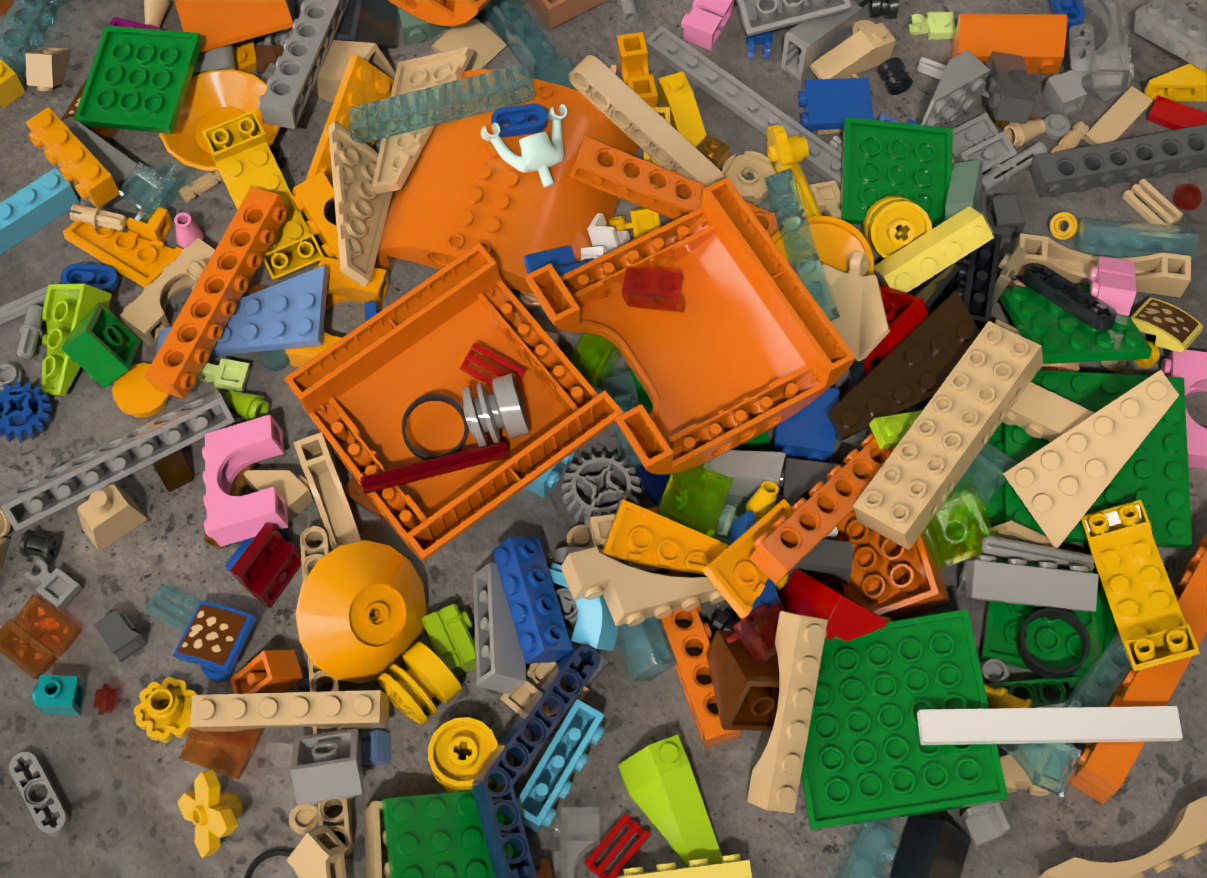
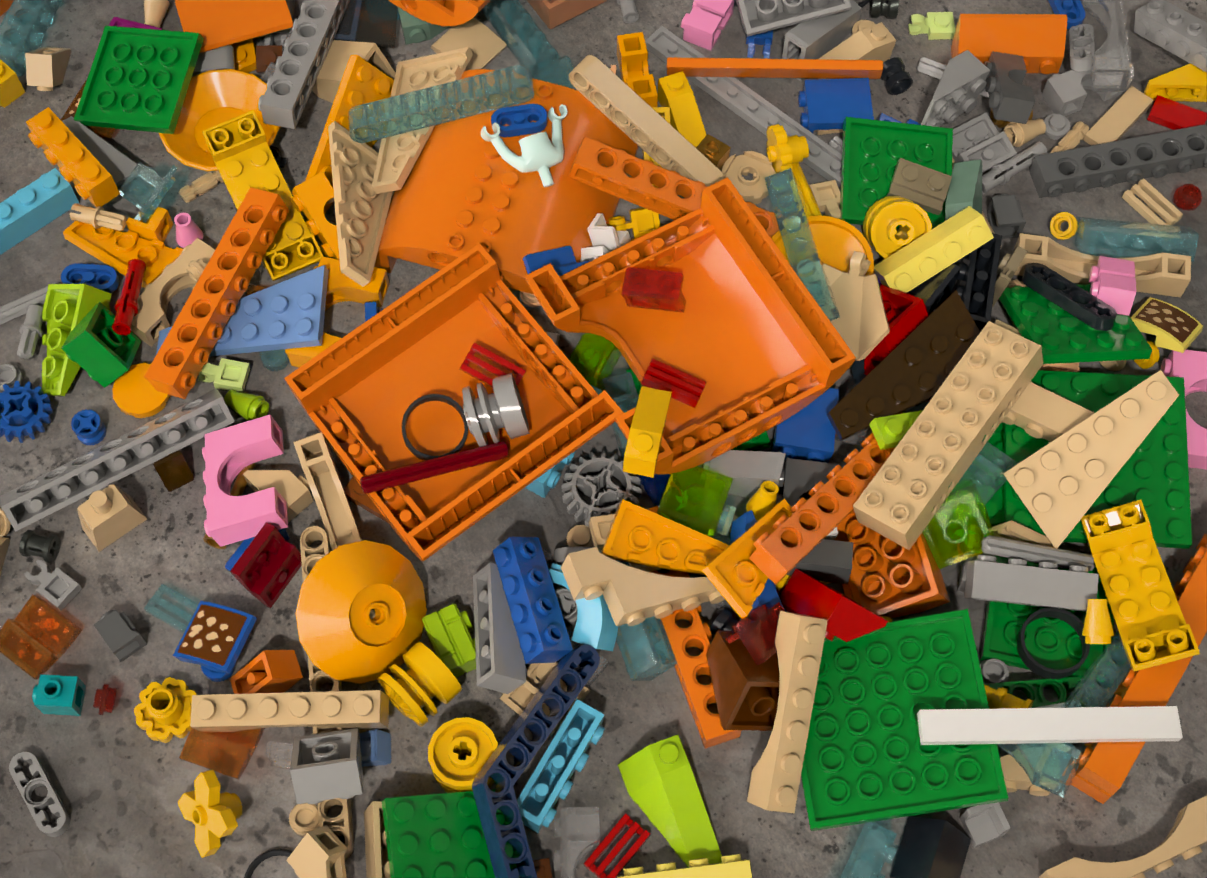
none -> blue wheel [71,409,106,445]
none -> red pin [112,259,147,335]
none -> yellow slope [623,386,672,478]
none -> red tile [641,358,707,408]
none -> orange tile [667,57,883,79]
none -> dark tan plate [887,158,952,215]
none -> yellow cone [1082,599,1114,644]

